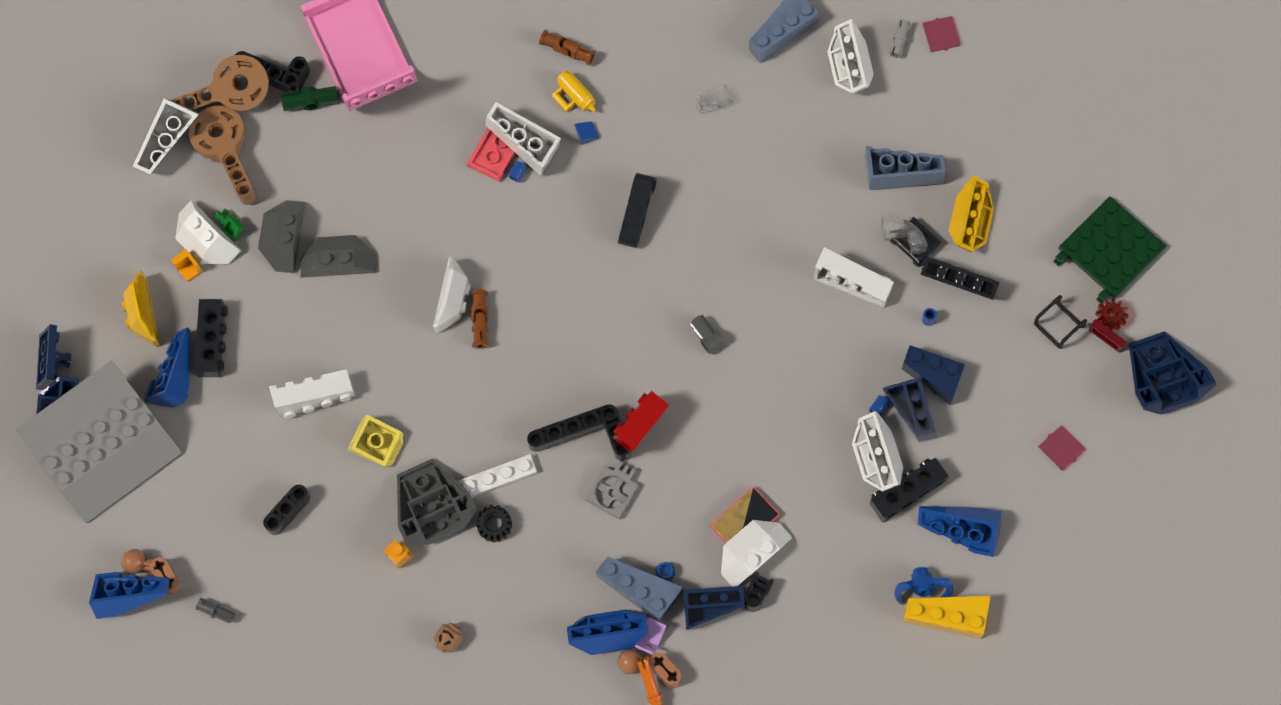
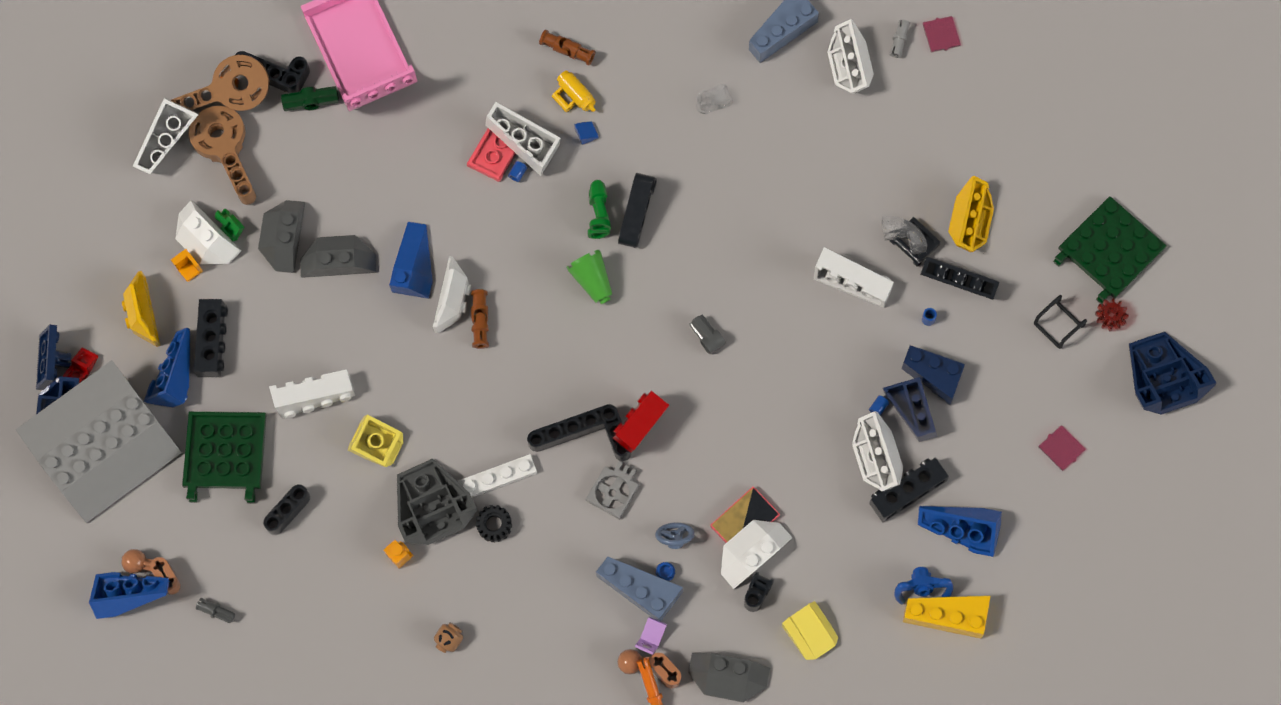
blue wedge [567,610,648,655] -> none
dark blue wedge [683,586,745,630] -> none
sand blue wedge [865,146,946,190] -> none
dark red tile [1089,319,1127,353] -> none
none -> red slope [62,347,98,383]
none -> dark green plate [182,411,267,504]
none -> blue wedge [389,222,433,299]
none -> bright green cone [566,250,612,305]
none -> green piece [587,180,611,239]
none -> sand blue piece [655,523,695,549]
none -> dark grey wedge [688,653,770,703]
none -> light yellow slope [782,601,838,660]

